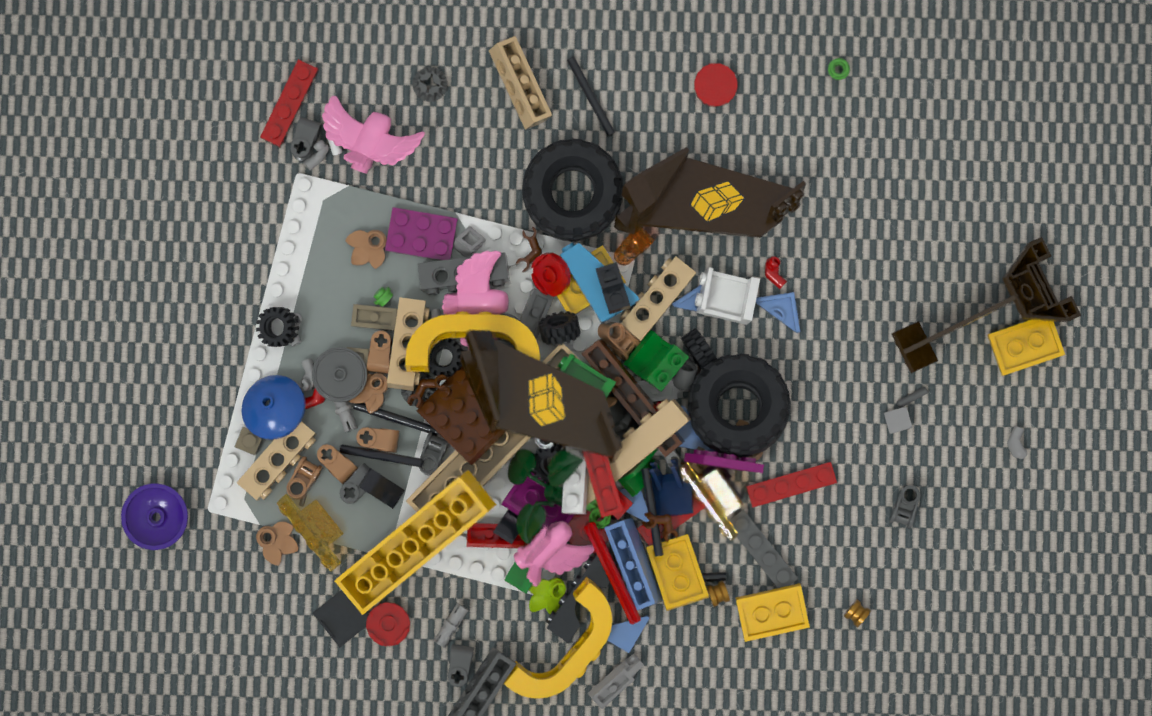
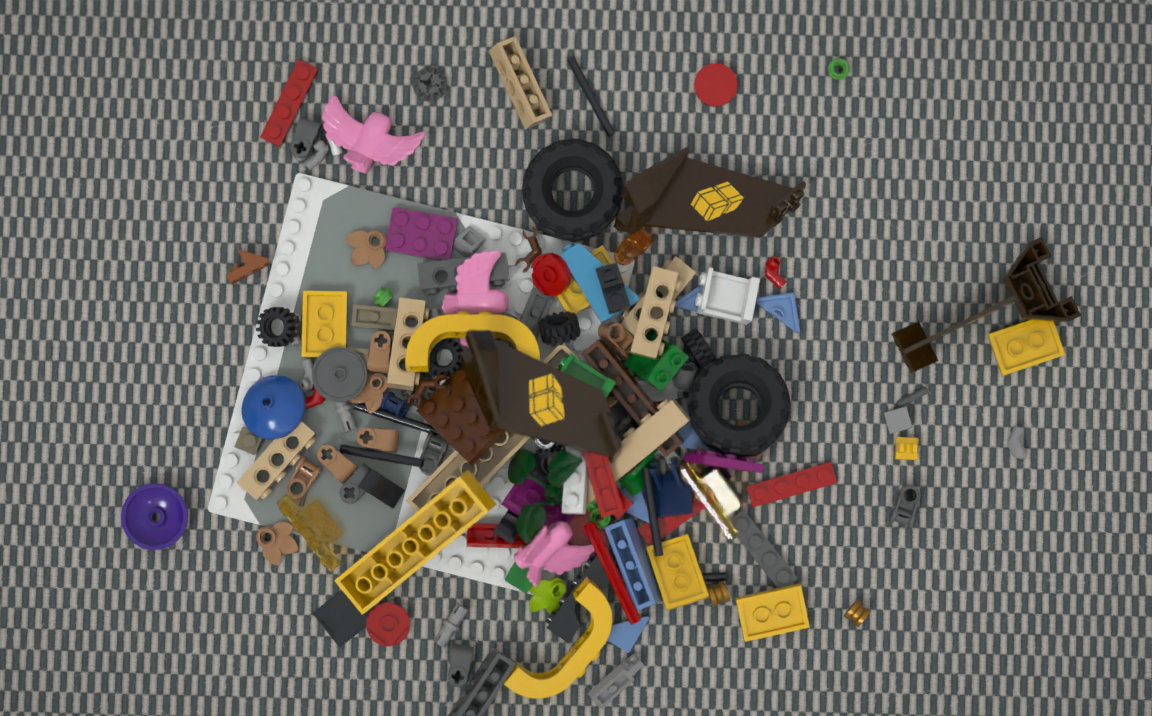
reddish brown arm [642,512,678,542] -> none
none -> dark orange slope [226,249,271,285]
none -> yellow plate [301,291,348,357]
none -> dark blue bush [381,391,410,419]
none -> tan brick [630,266,682,360]
none -> yellow tile [895,437,919,460]

